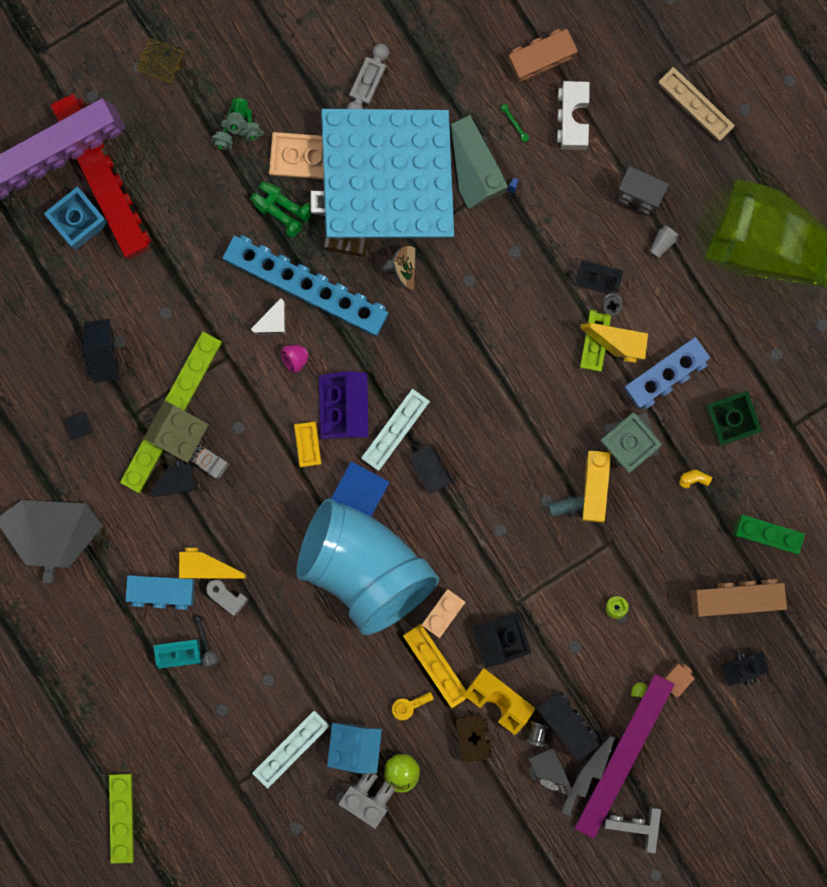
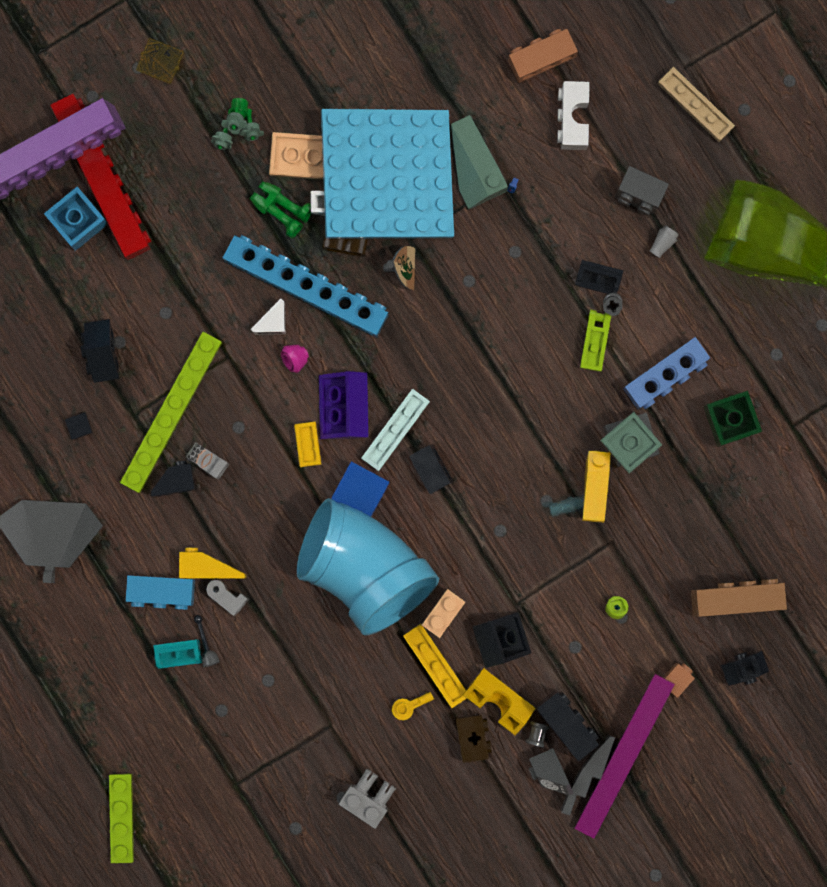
olive brick [143,401,209,463] -> none
light aqua plate [252,710,330,789] -> none
dark azure brick [327,723,382,773] -> none
light grey plate [346,44,389,109] -> none
lime helmet [384,754,420,792] -> none
green hinge [500,104,529,142] -> none
yellow slope [580,323,648,363] -> none
light grey bracket [603,806,661,854] -> none
lime hinge [631,682,647,697] -> none
yellow arm [679,469,712,488] -> none
green brick [732,515,805,555] -> none

